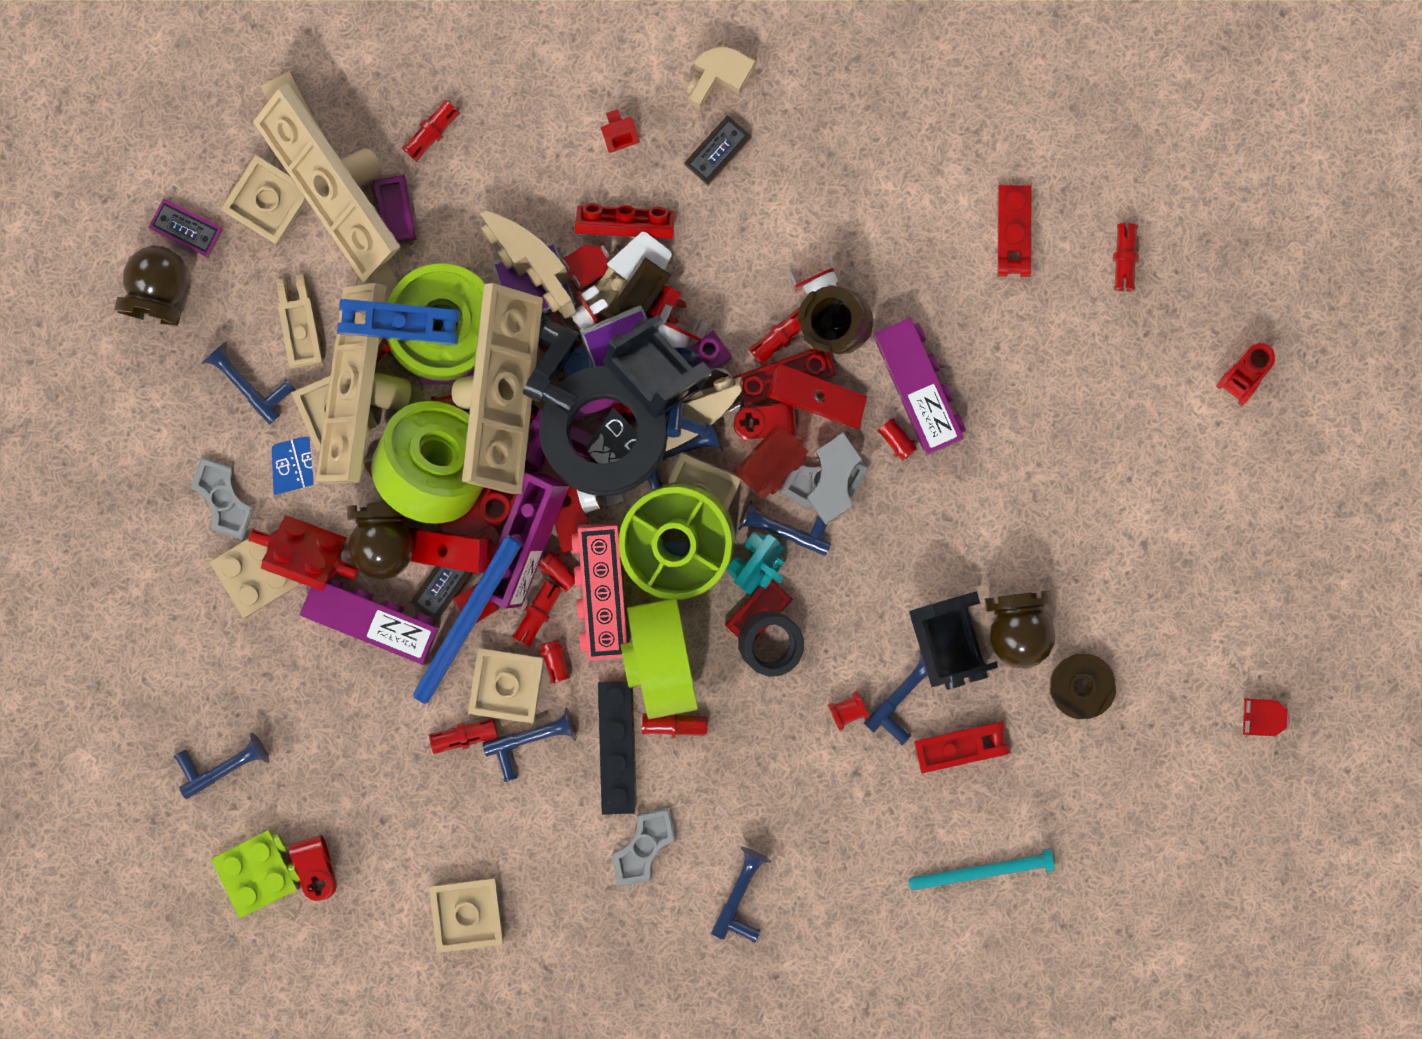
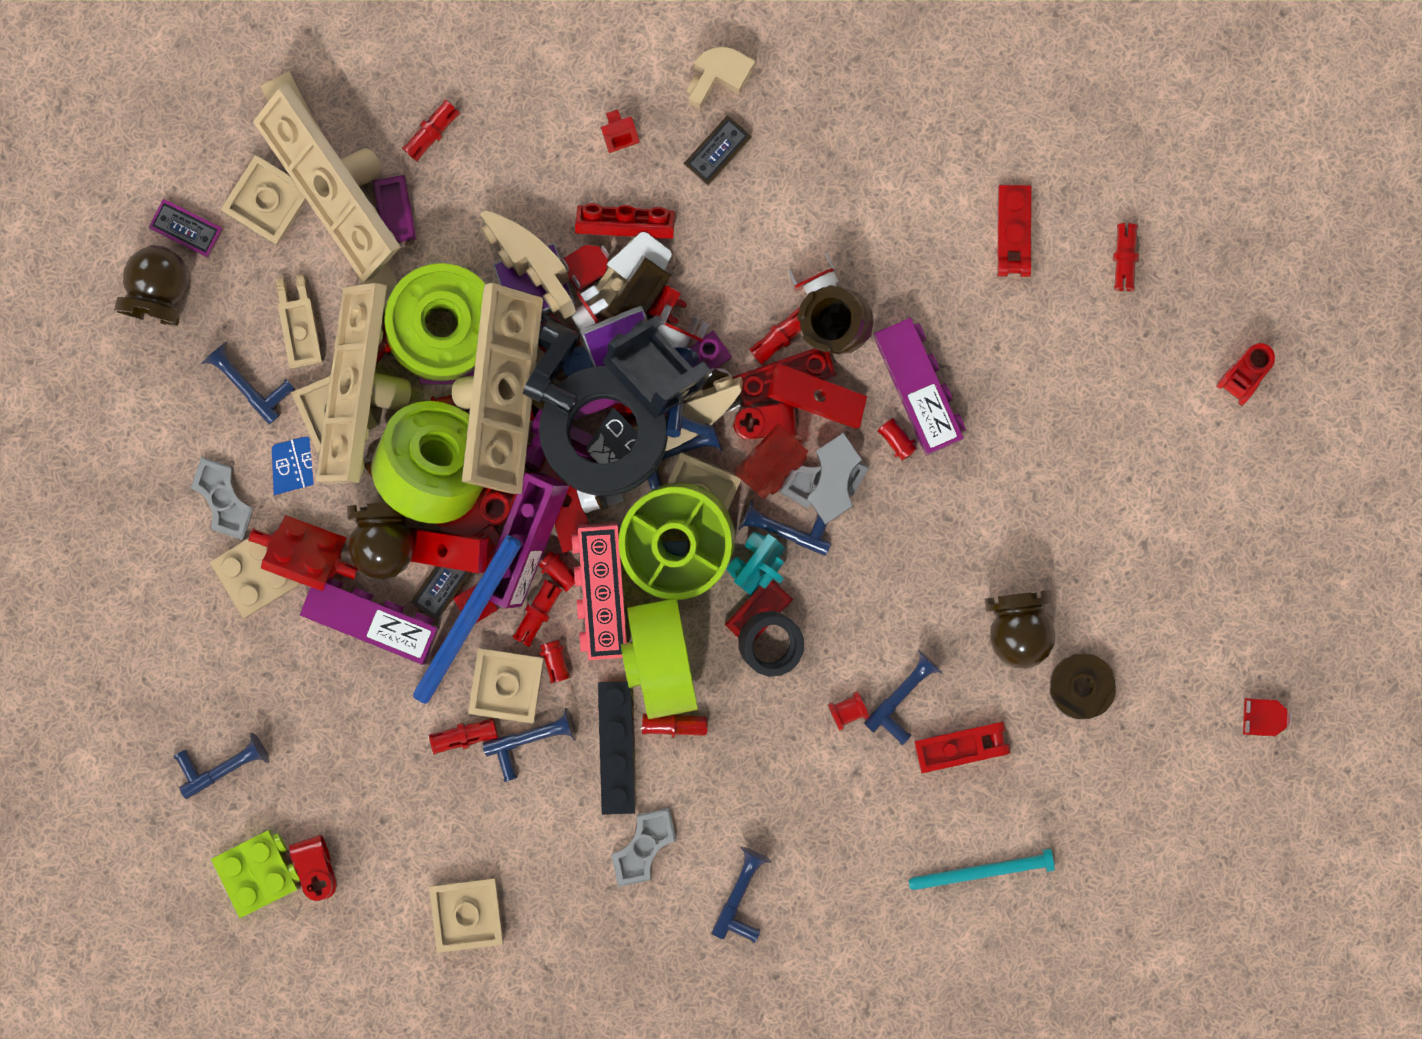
blue plate [337,299,461,346] -> none
black panel [909,591,998,690] -> none

